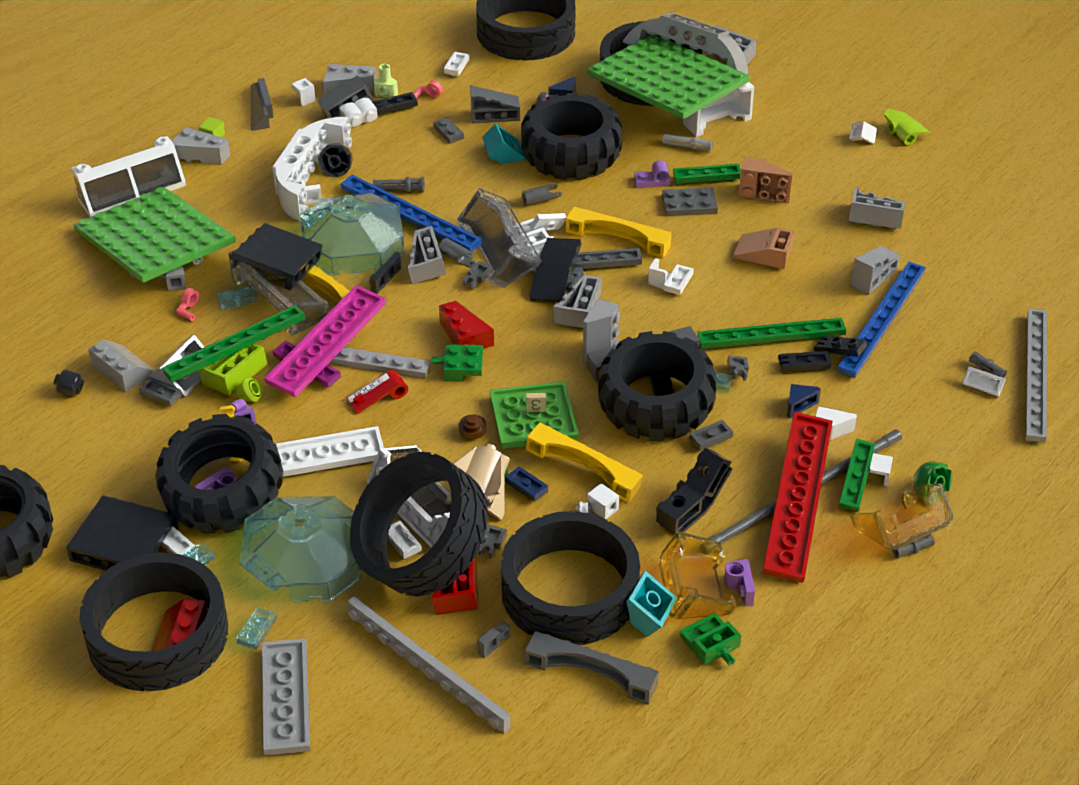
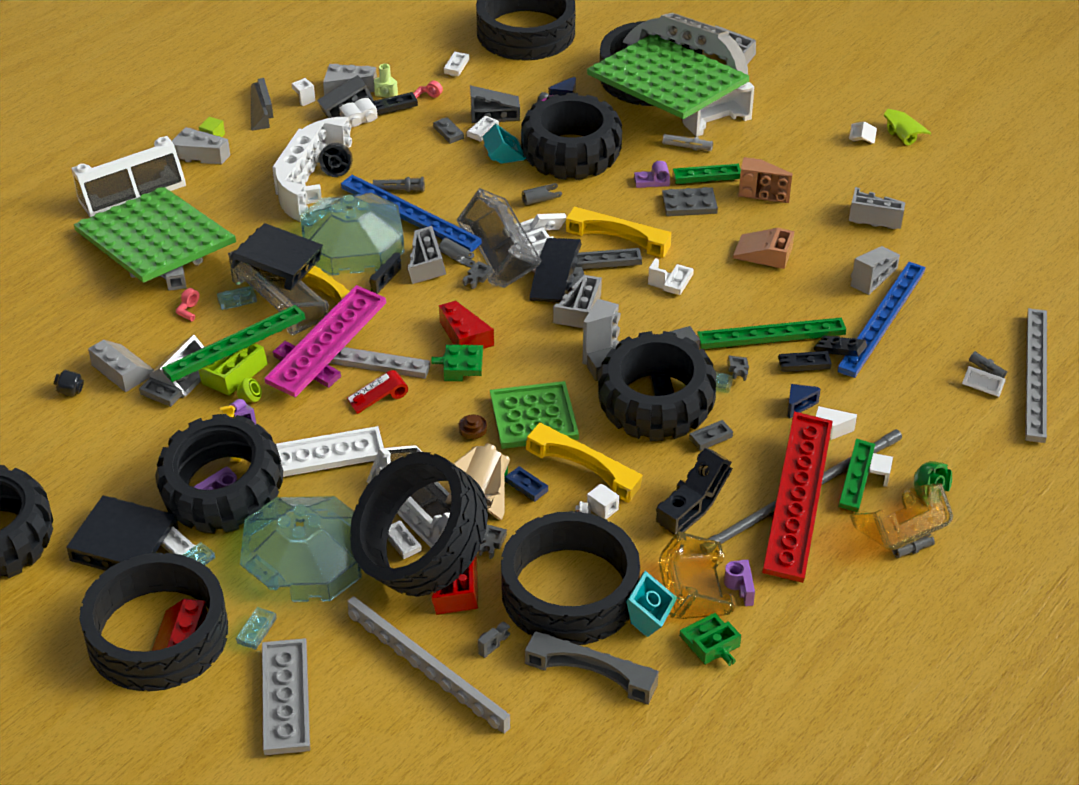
tan tile [526,393,546,412] -> none
none -> white plate [467,116,499,142]

